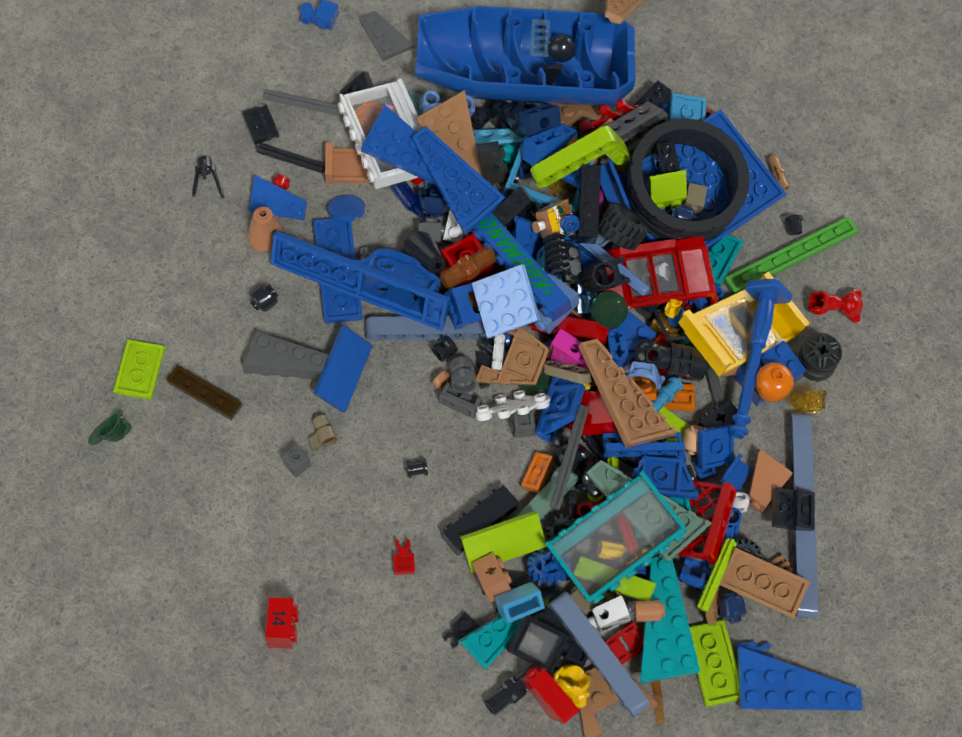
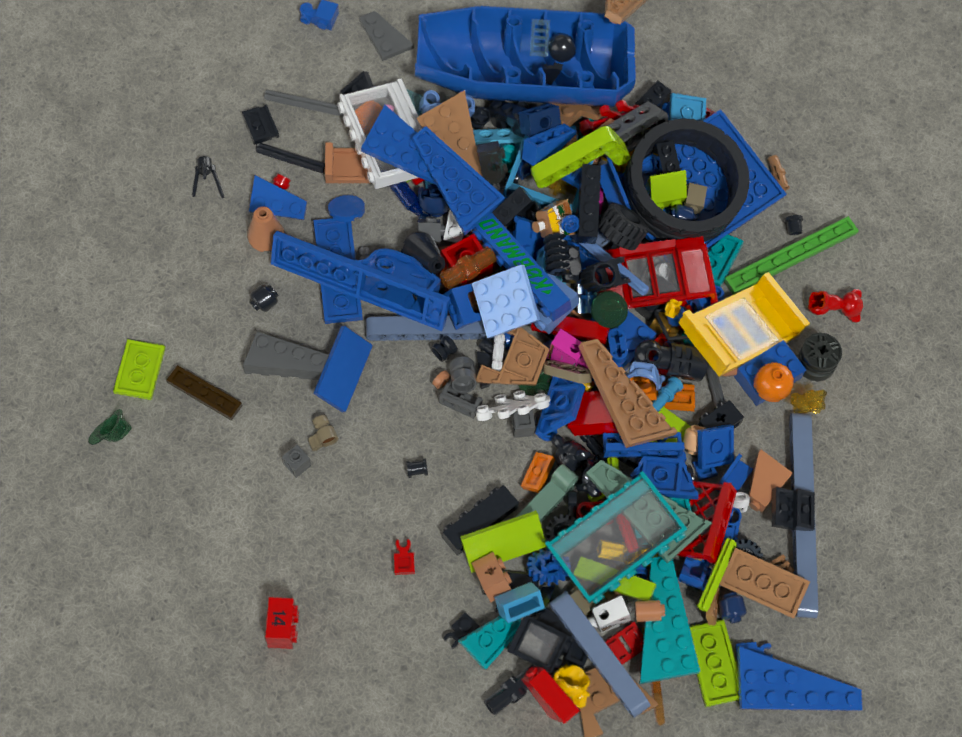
dark grey axle [550,405,589,510] -> none
blue piece [729,279,792,439] -> none

